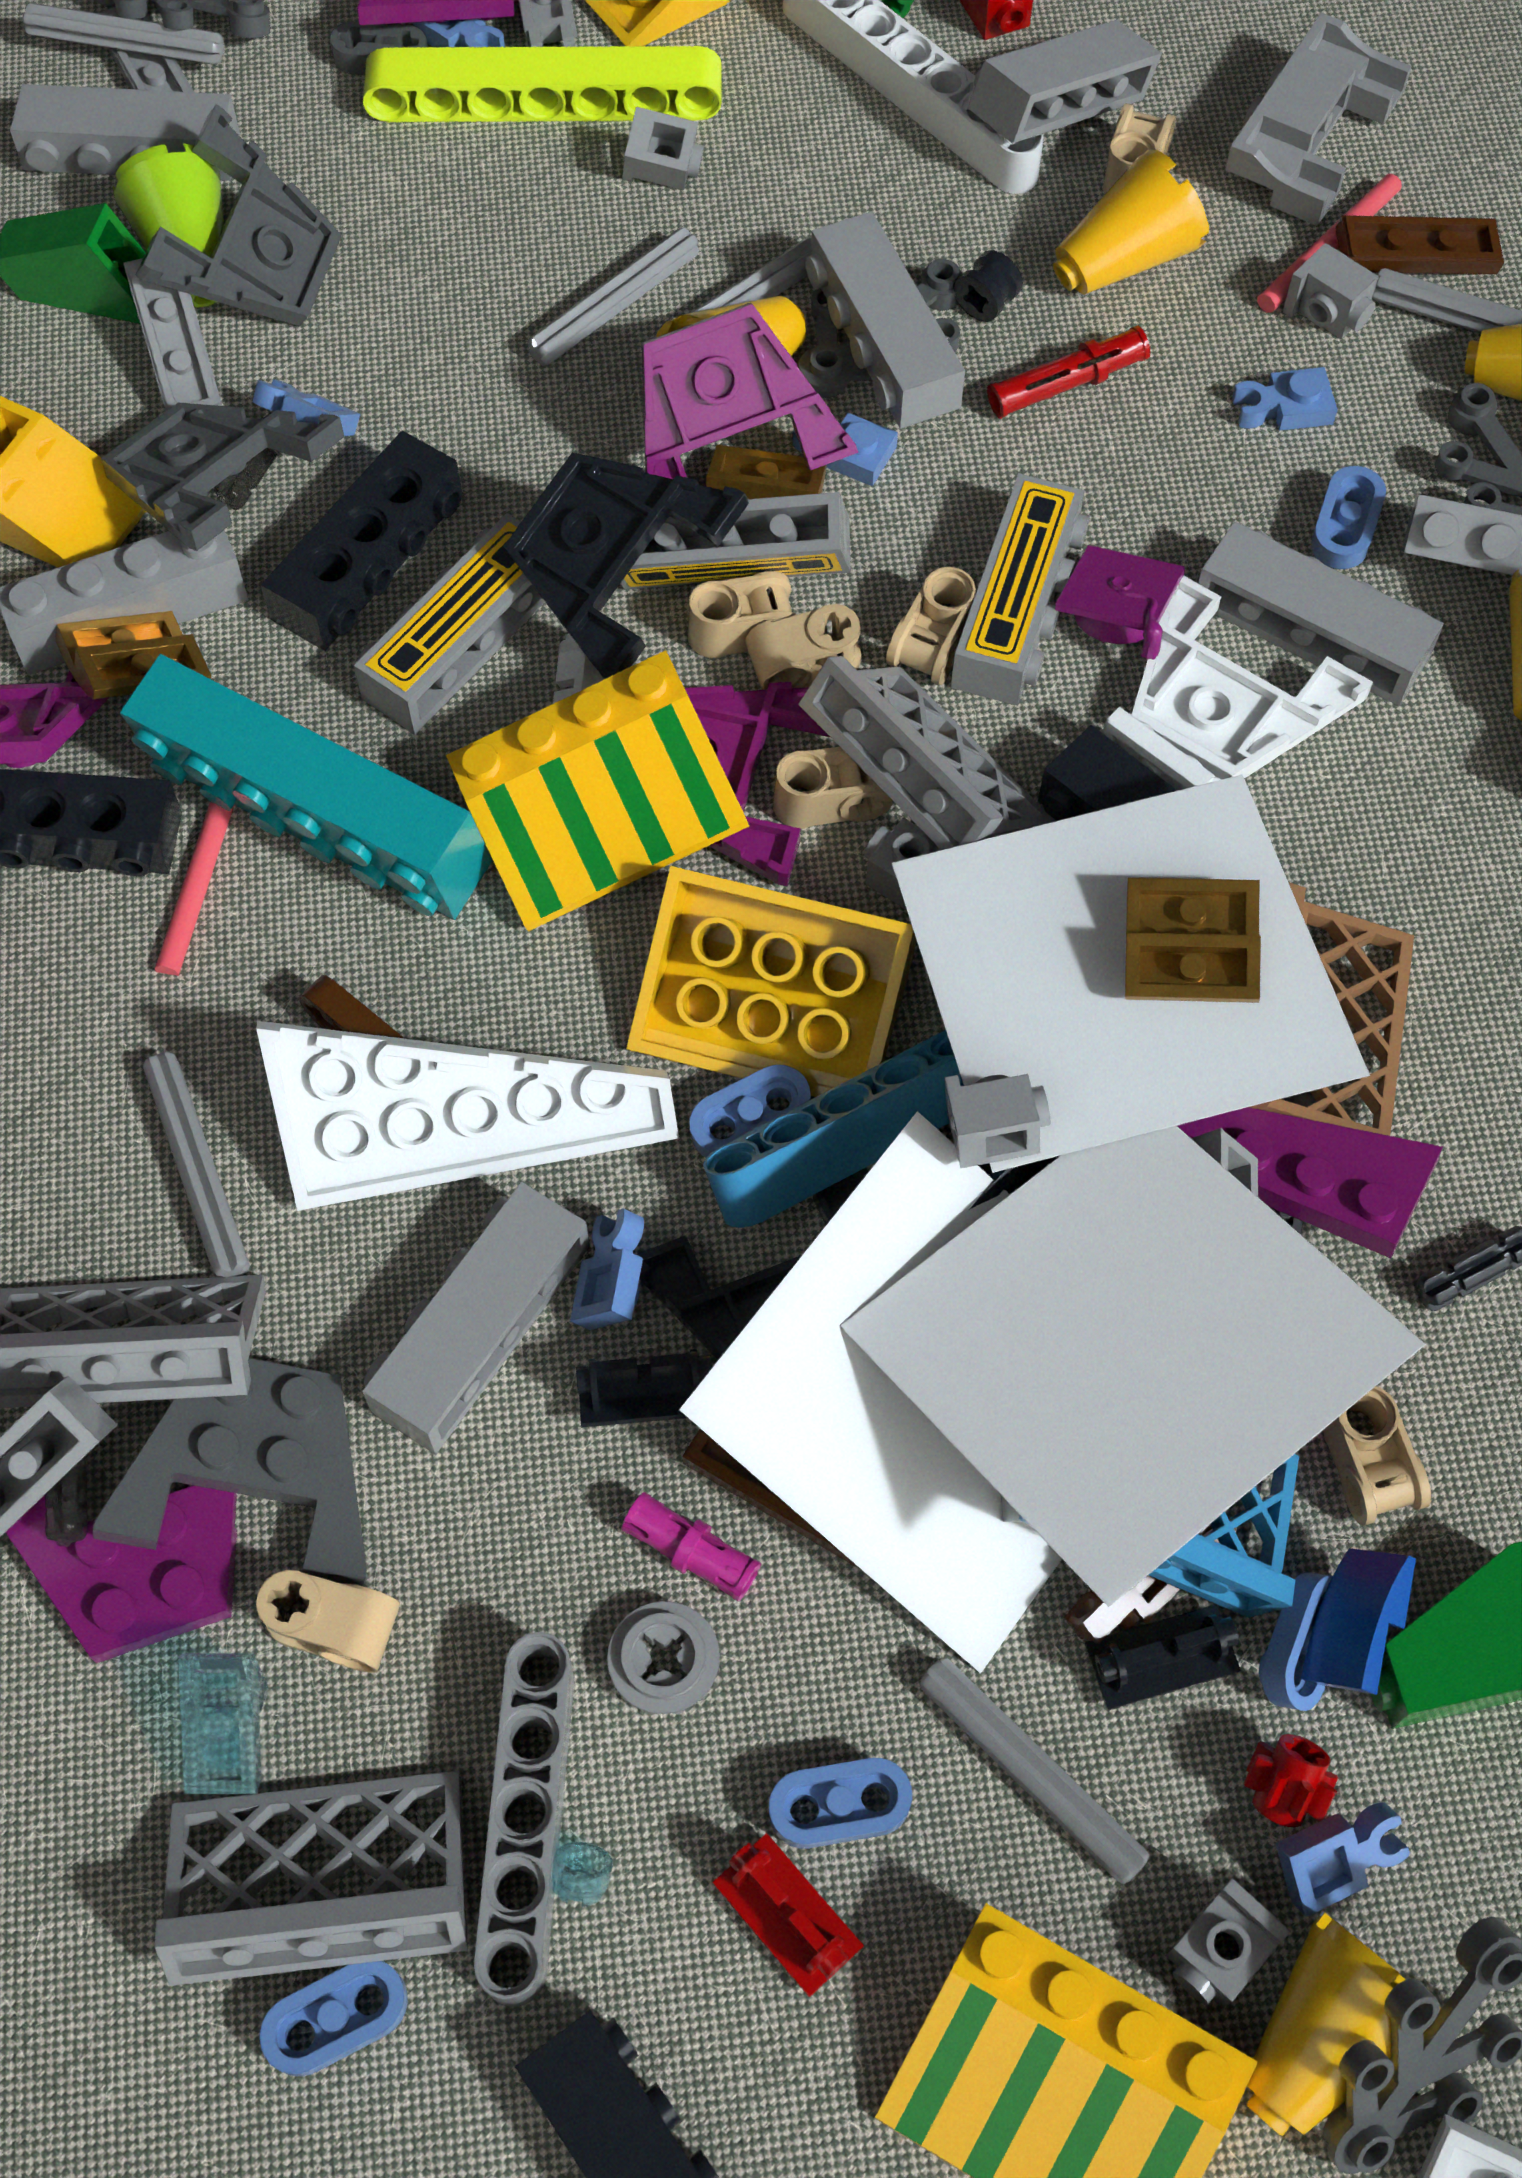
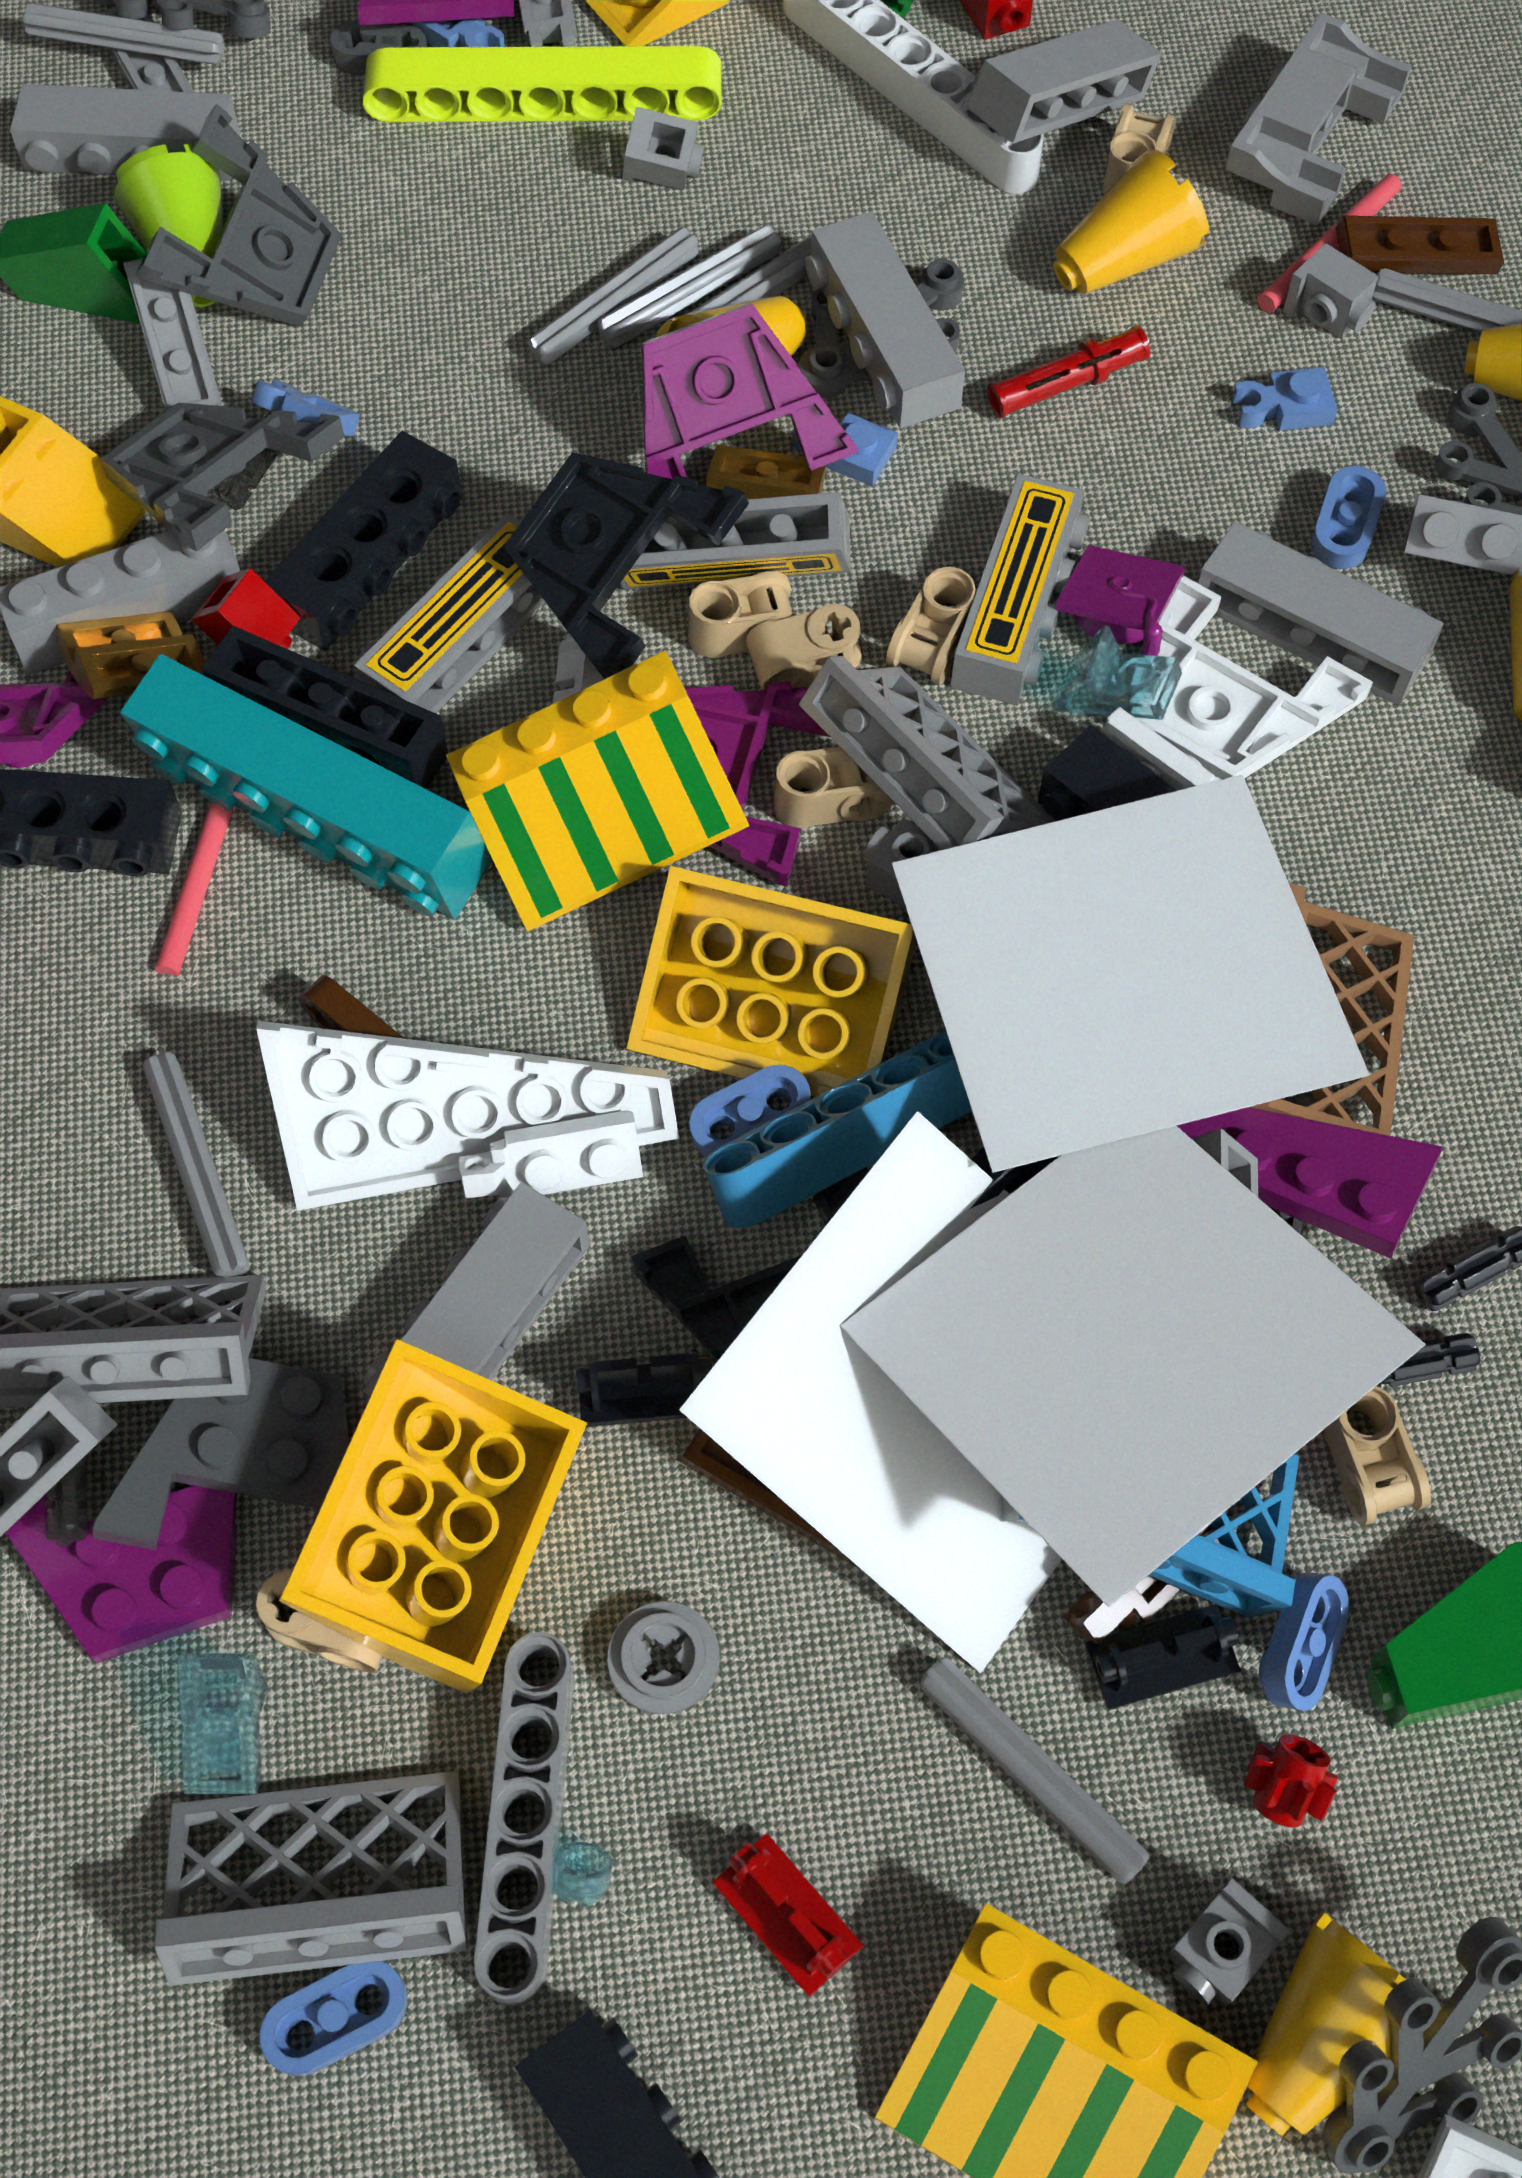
medium blue plate [570,1208,644,1330] -> none
dark pink pin [621,1492,761,1602] -> none
medium blue plate [769,1758,912,1849] -> none
light grey brick [944,1074,1050,1169] -> none
black wheel [954,250,1023,322] -> none
pearl gold slope [1125,878,1261,1003] -> none
medium blue plate [1275,1802,1410,1917] -> none
blue slope [1301,1548,1416,1695] -> none
none -> red brick [191,568,301,649]
none -> black brick [201,625,448,789]
none -> yellow slope [279,1339,587,1694]
none -> white hinge [459,1110,643,1198]
none -> light grey axle [598,225,781,349]
none -> clear light blue slope [1053,626,1183,720]
none -> black axle [1377,1332,1480,1388]

